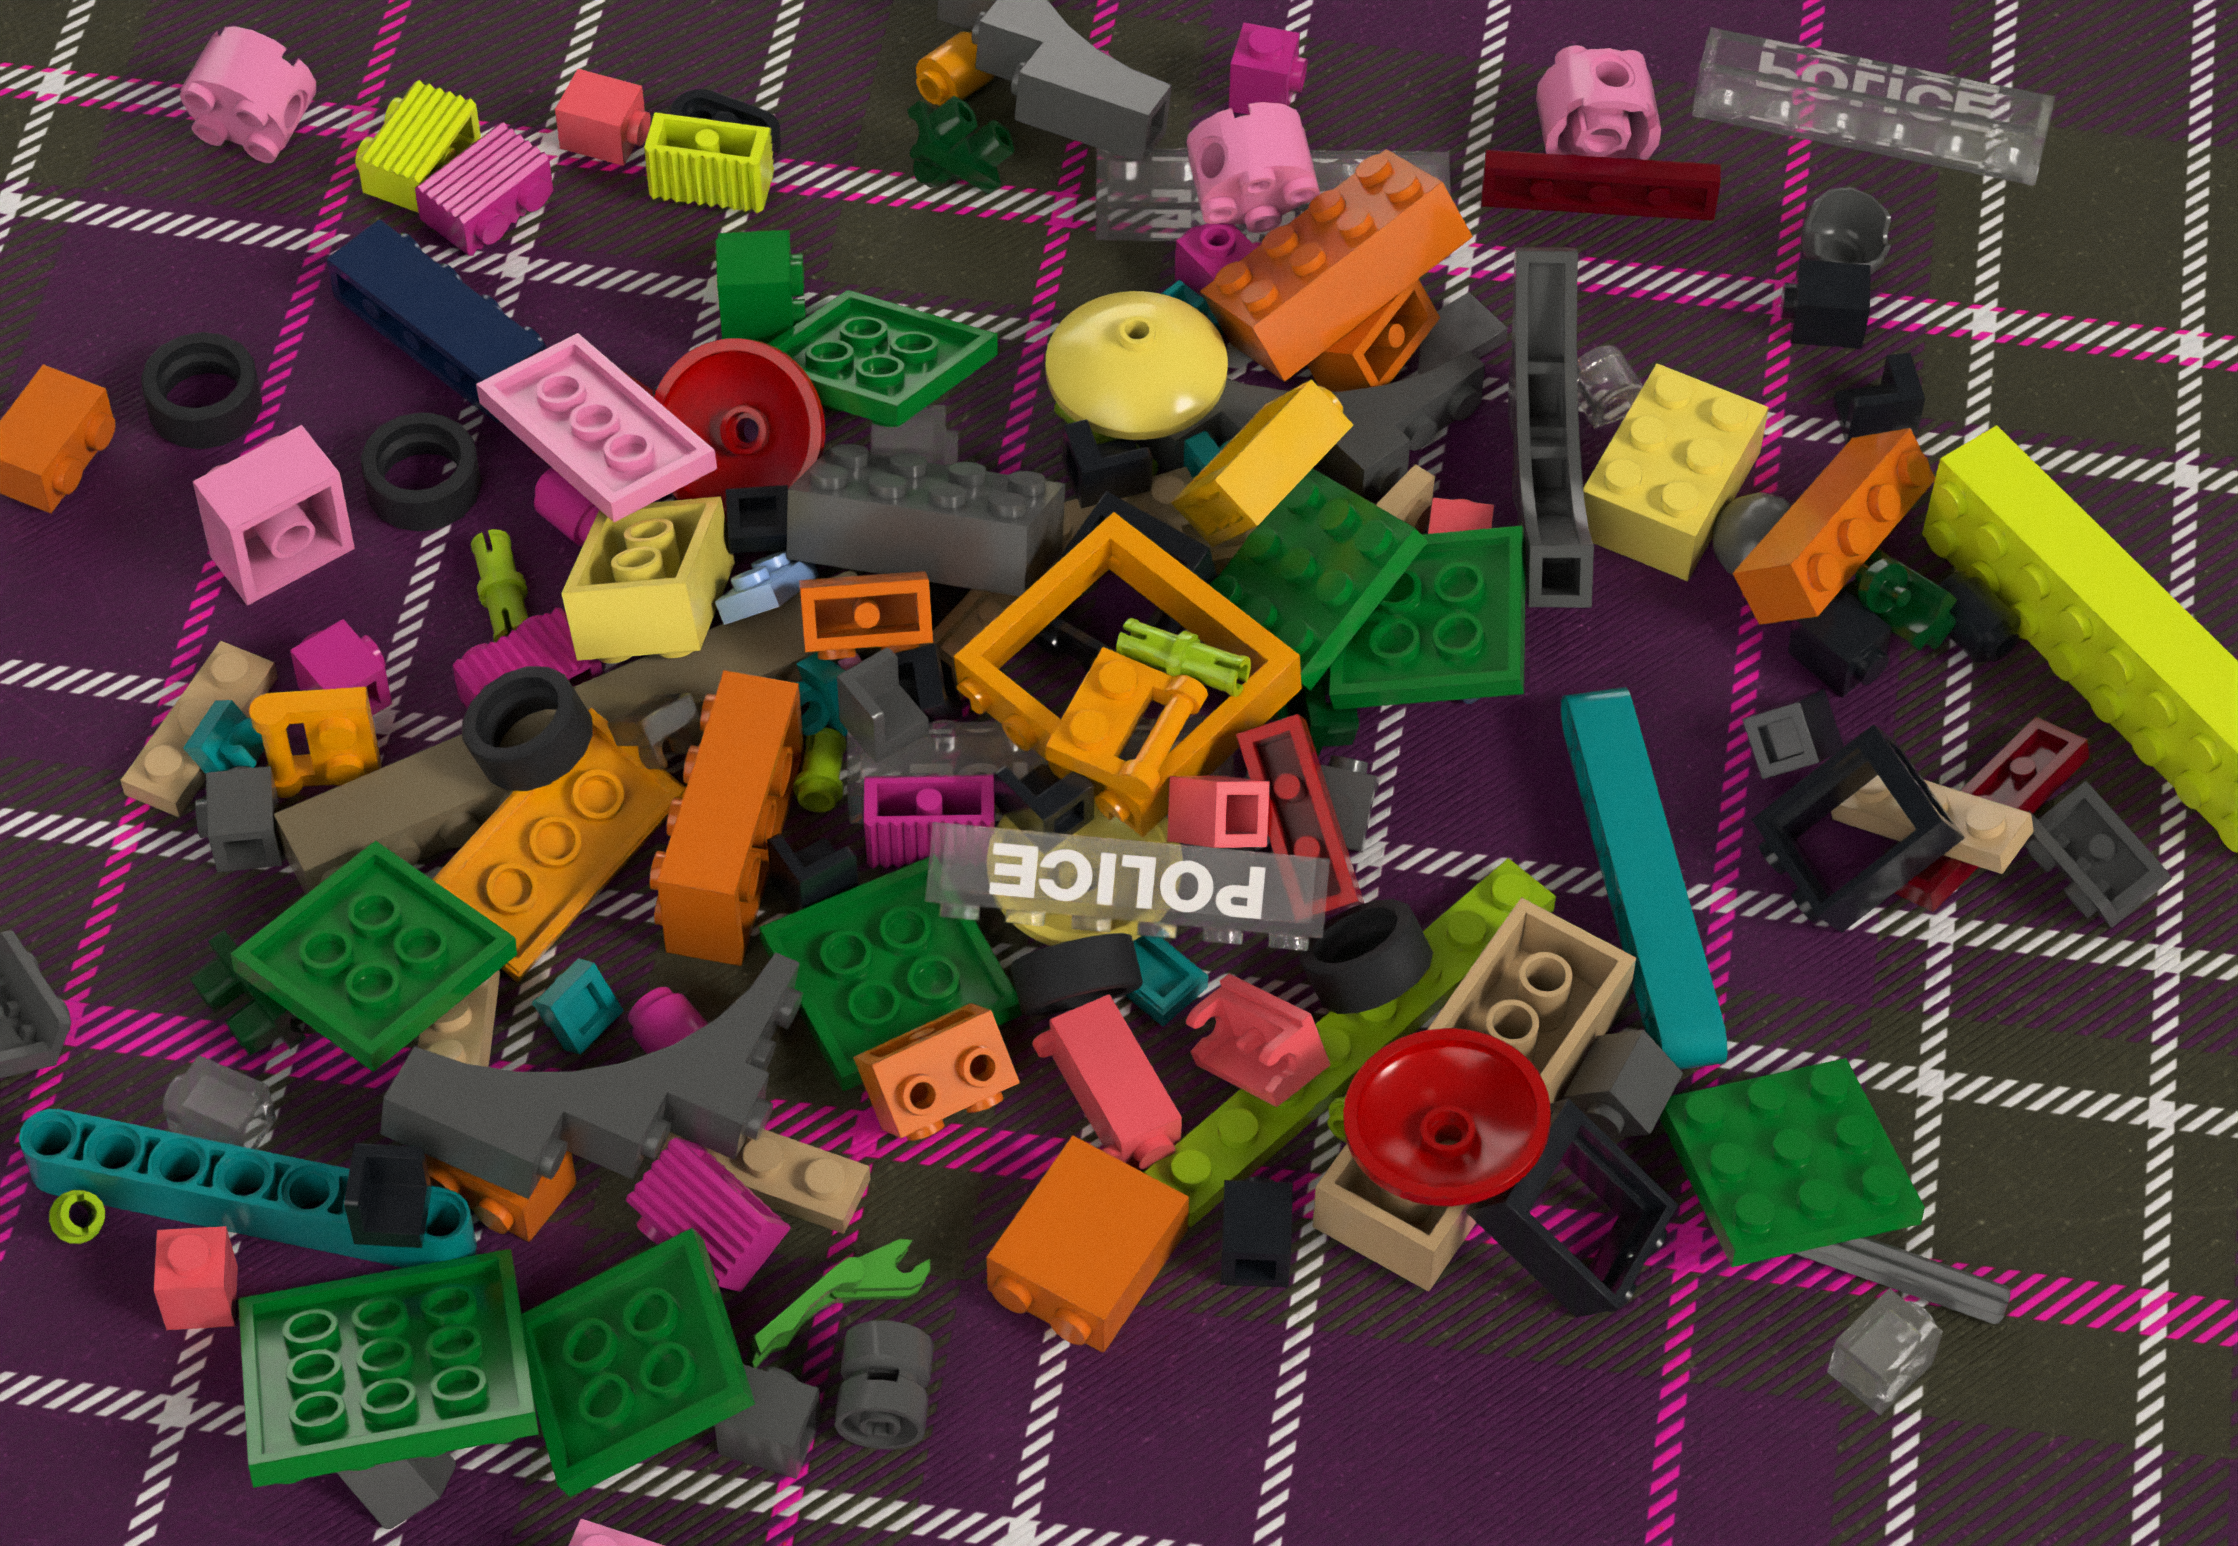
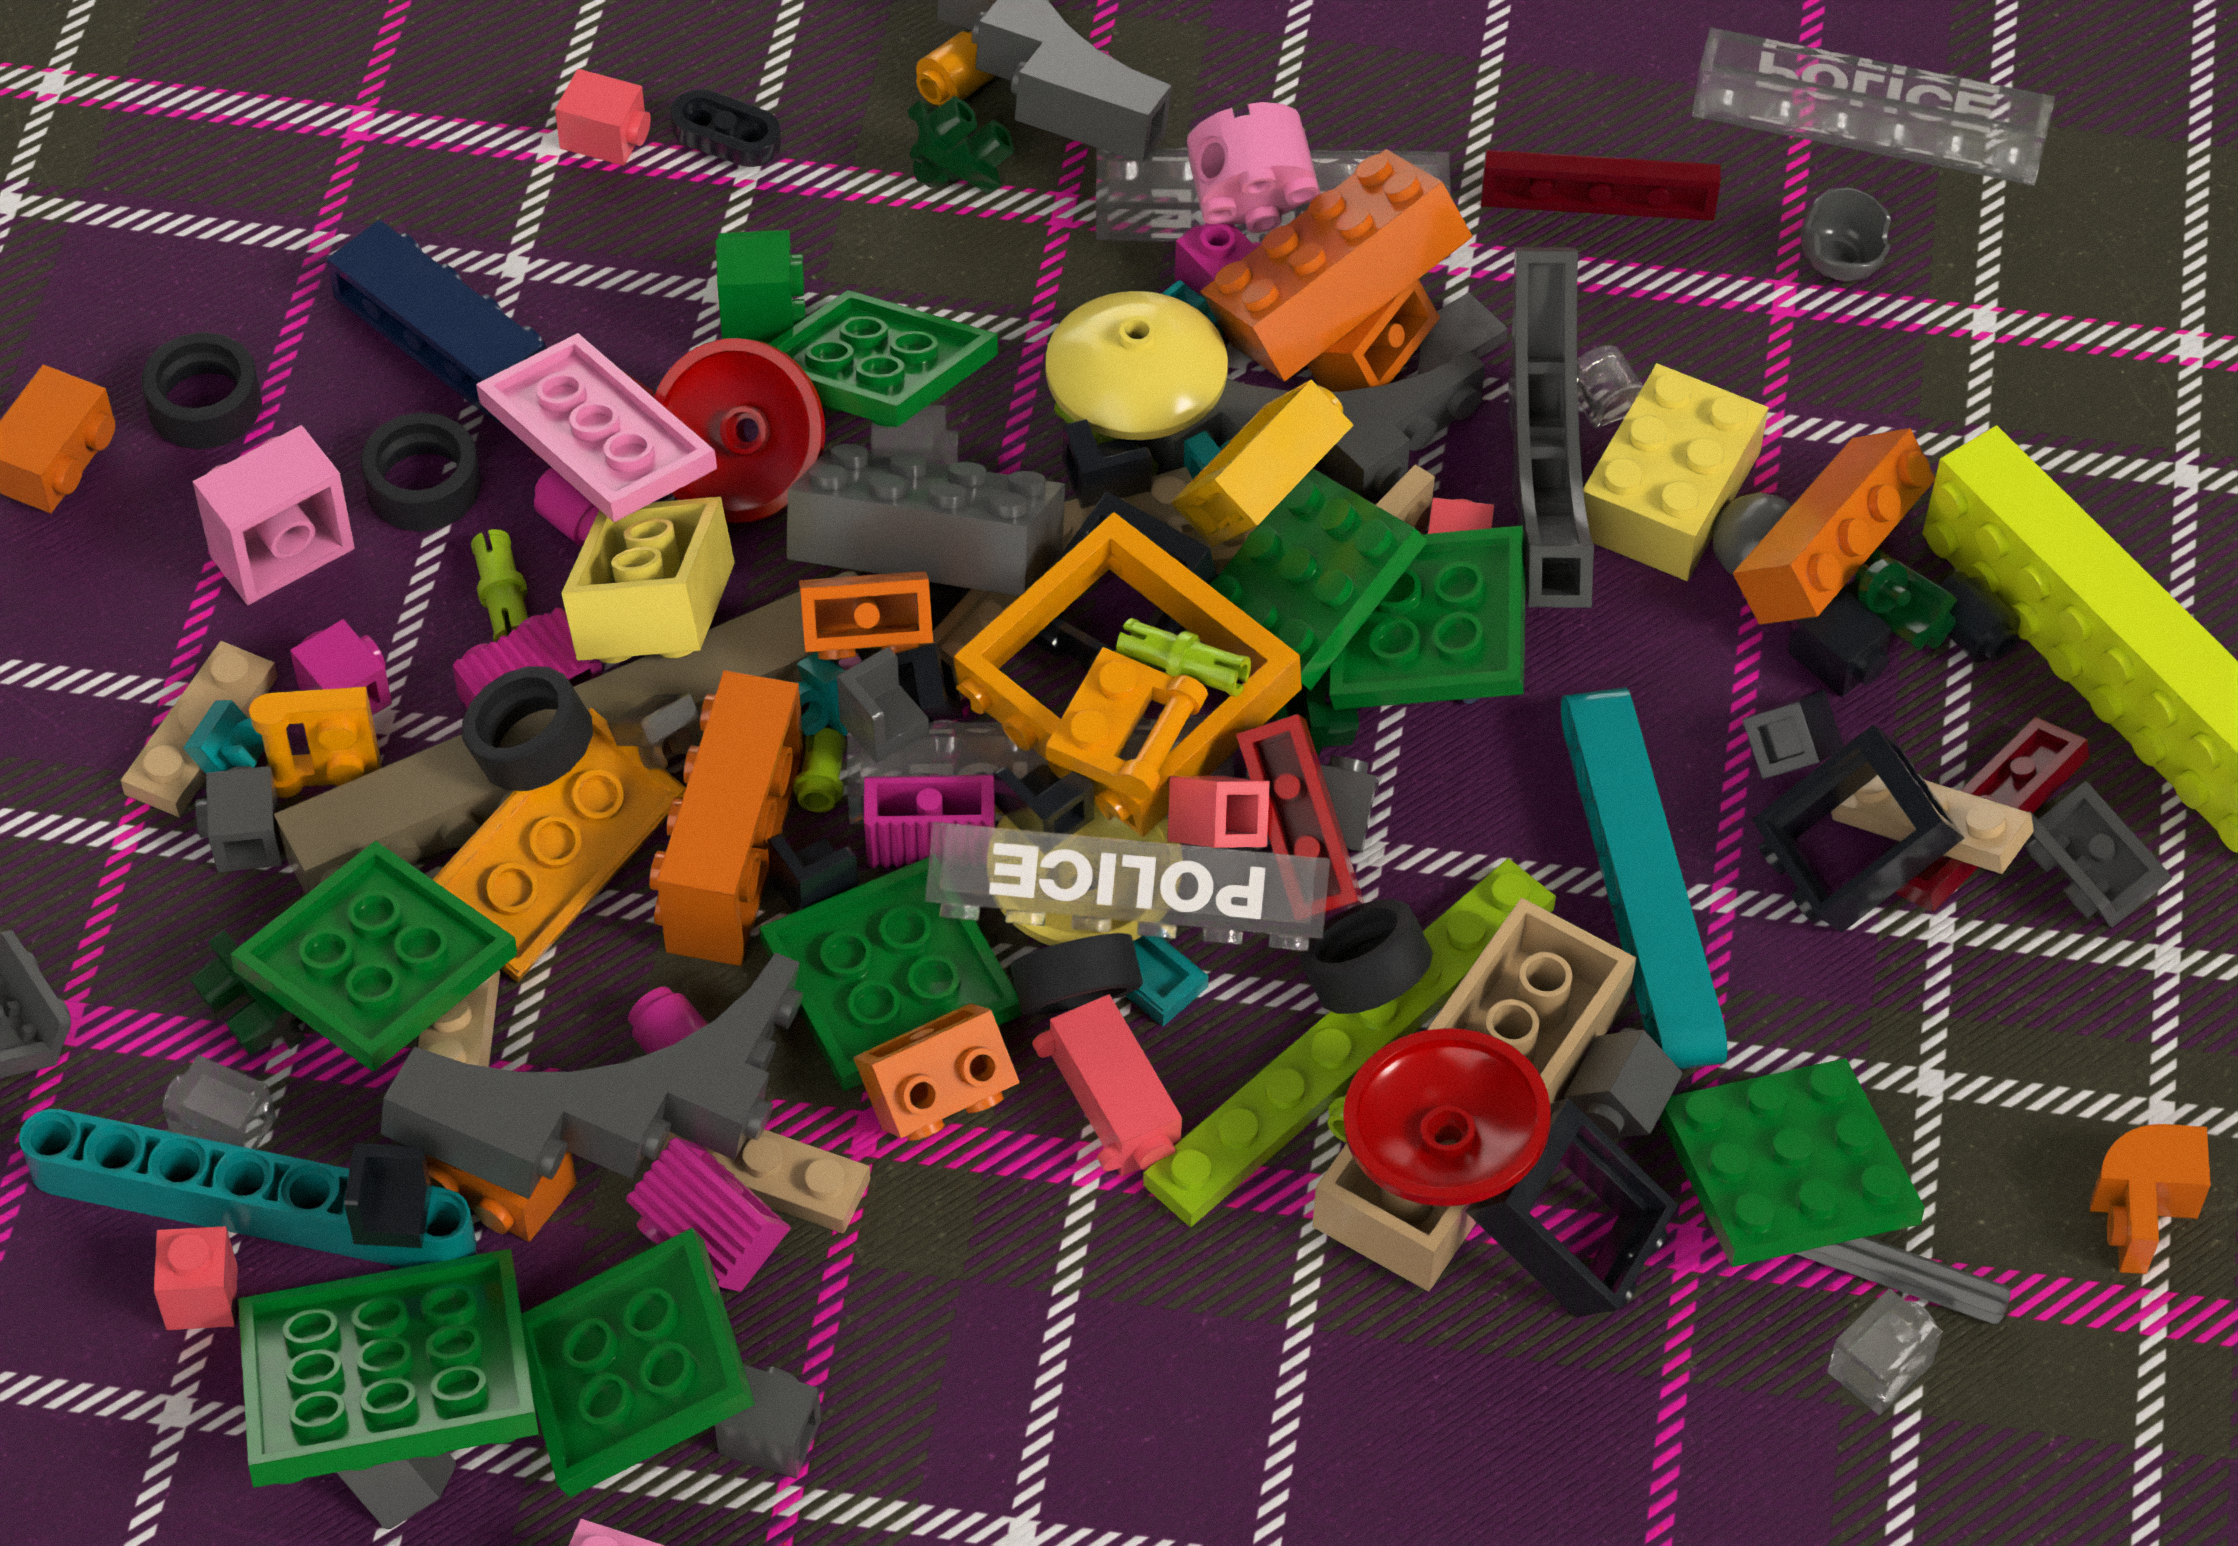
lime pin [49,1190,105,1244] -> none
bright pink brick [180,26,316,163] -> none
neon yellow brick [355,80,481,213] -> none
dark pink brick [415,122,553,256] -> none
teal tile [532,958,624,1055] -> none
neon yellow brick [644,112,774,214] -> none
light blue plate [715,551,819,625] -> none
black panel [726,485,790,560] -> none
bright green arm [747,1239,930,1368] -> none
dark grey wheel [834,1320,934,1449] -> none
orange brick [986,1135,1189,1353] -> none
coral hinge [1186,974,1331,1107] -> none
black brick [1221,1176,1293,1288] -> none
dark pink brick [1229,23,1308,115] -> none
bright pink brick [1536,45,1661,160] -> none
black brick [1780,259,1871,349] -> none
black panel [1833,352,1925,444] -> none
none -> orange brick [2090,1124,2211,1274]

